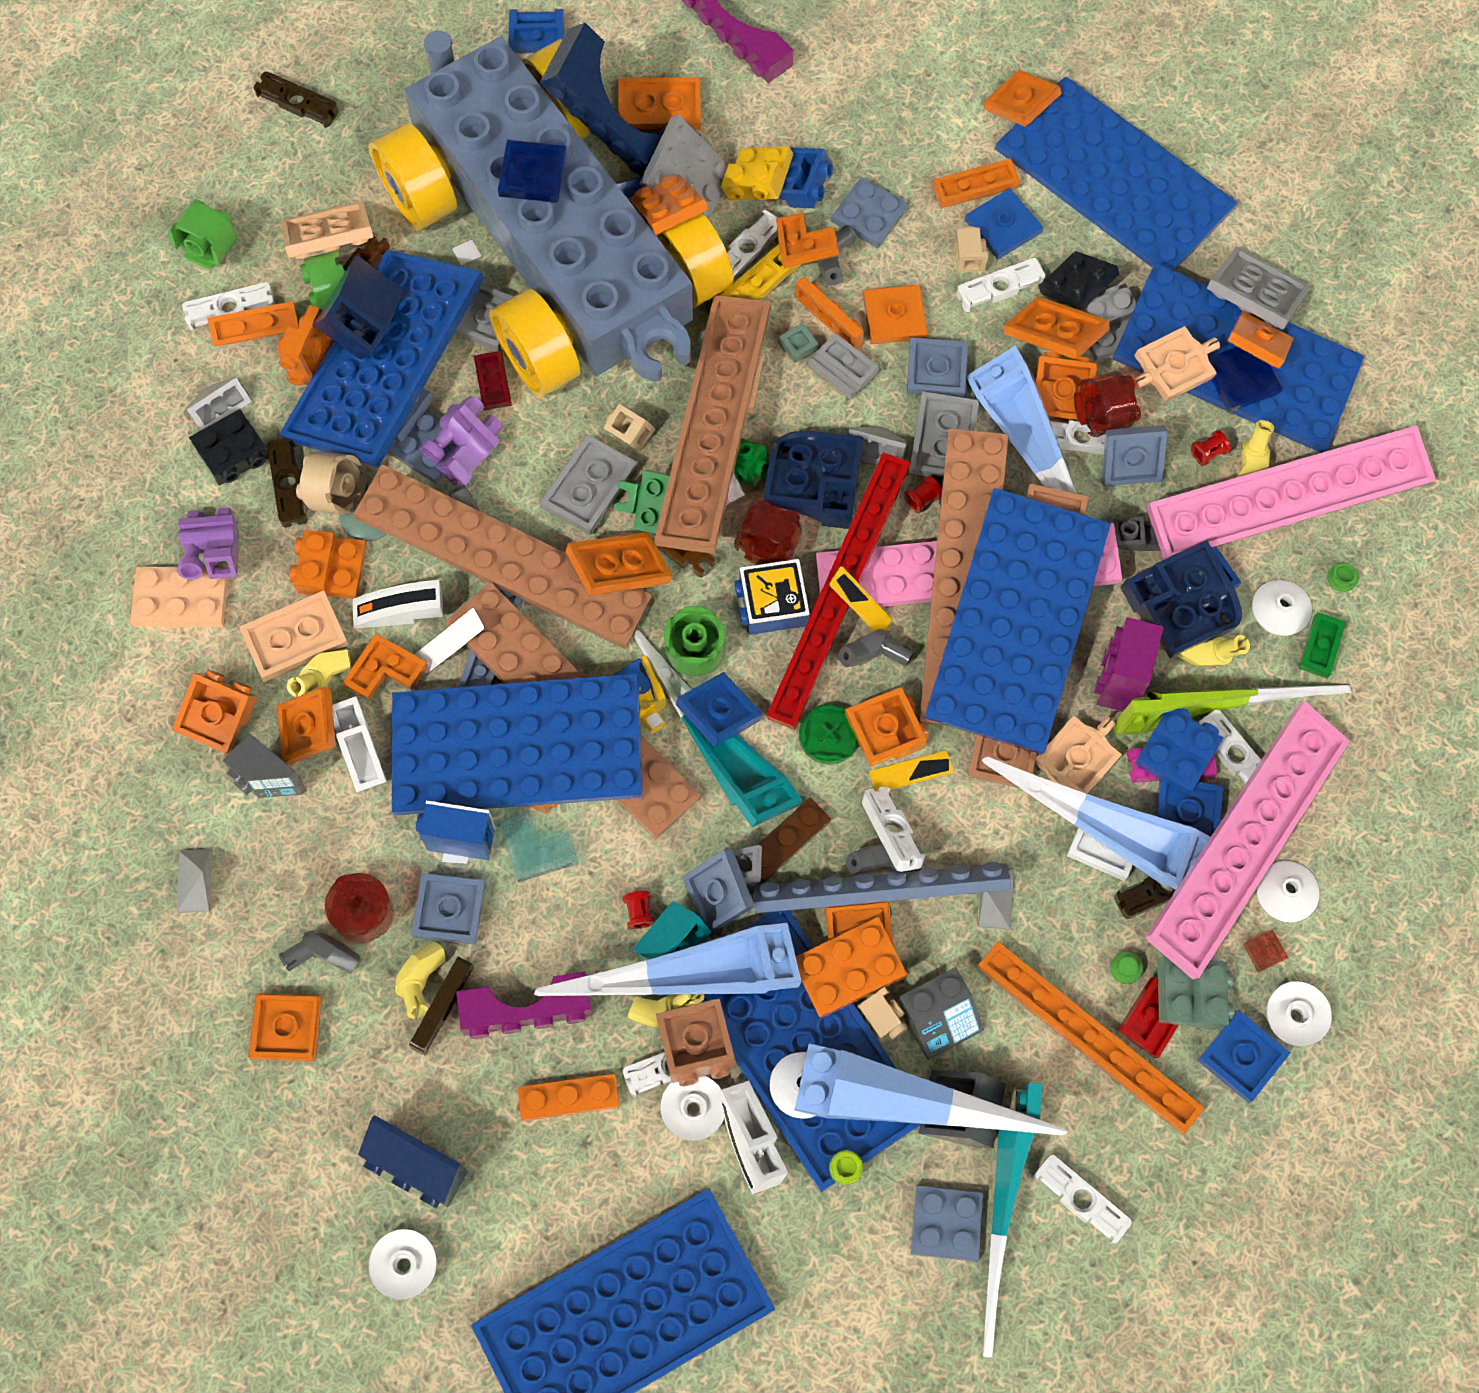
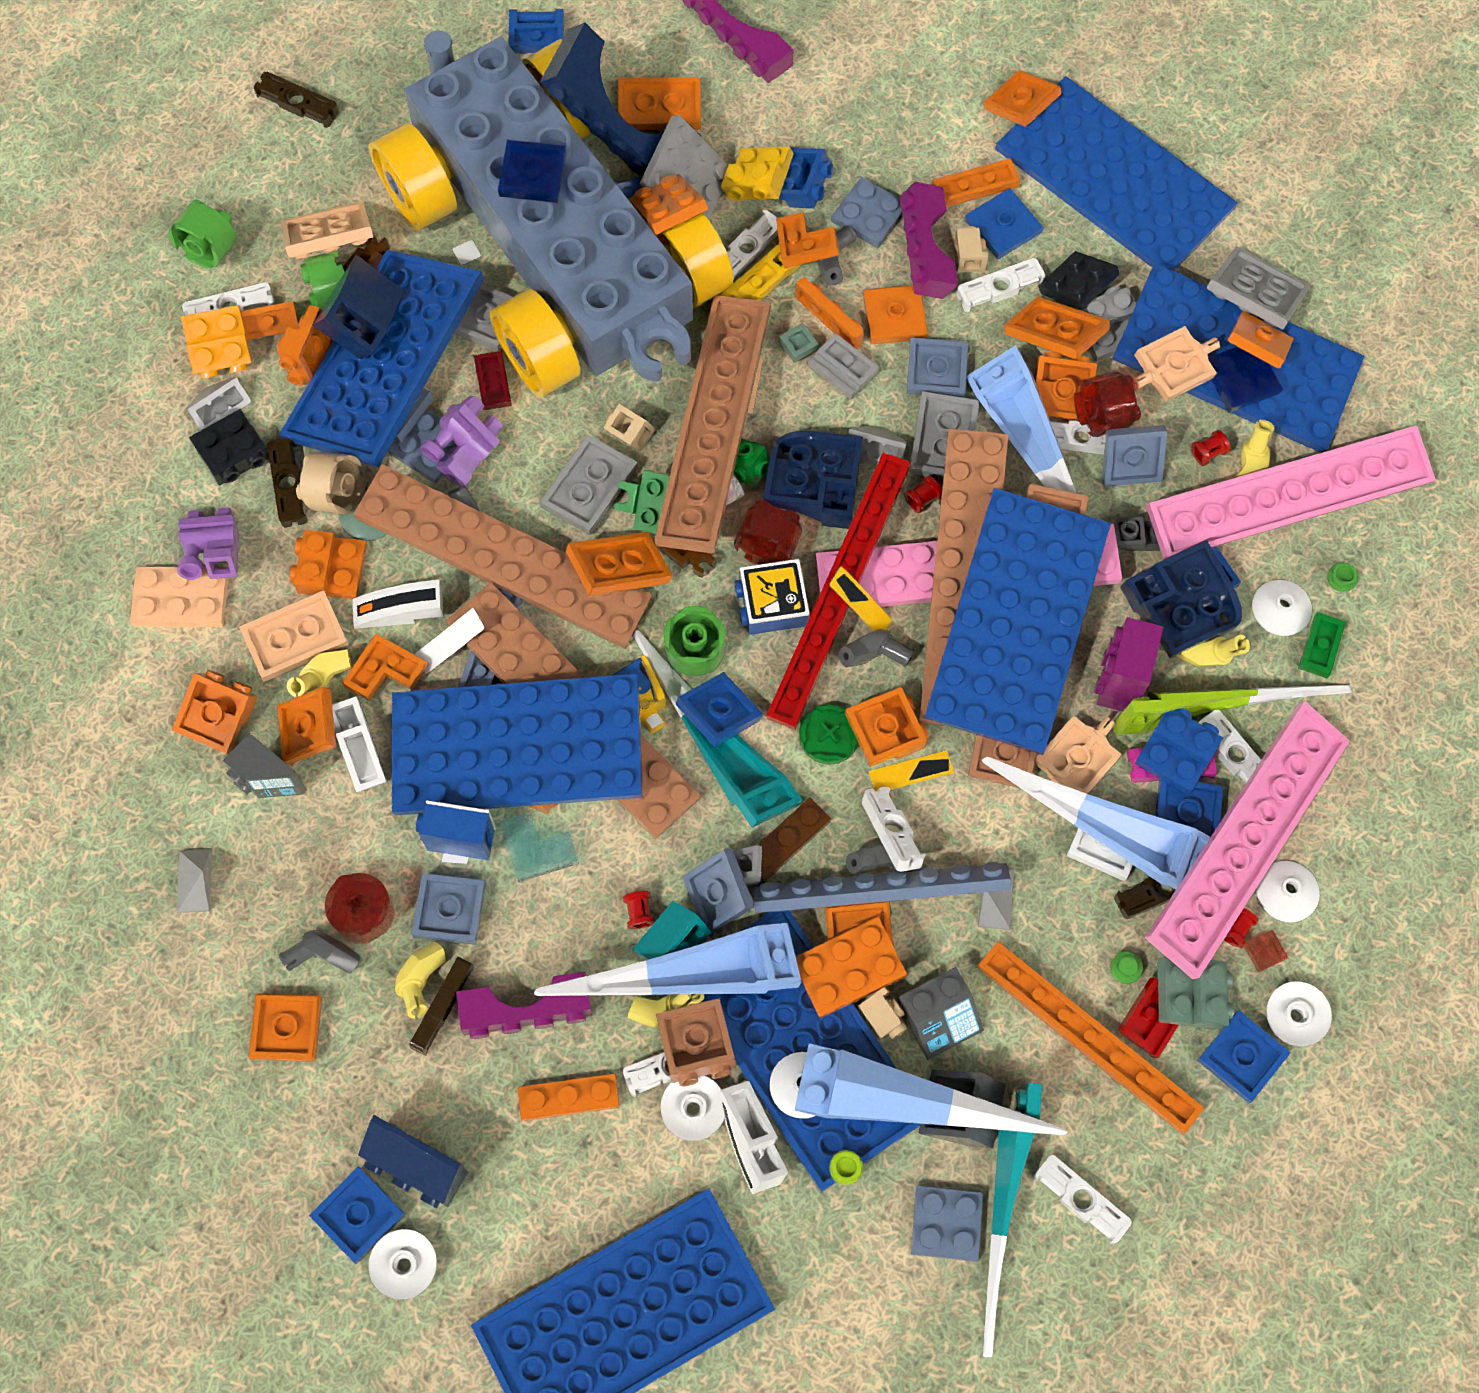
none -> light orange plate [180,305,253,379]
none -> blue plate [309,1166,406,1264]
none -> magenta arch [900,181,958,299]
none -> red bush [1224,908,1259,948]

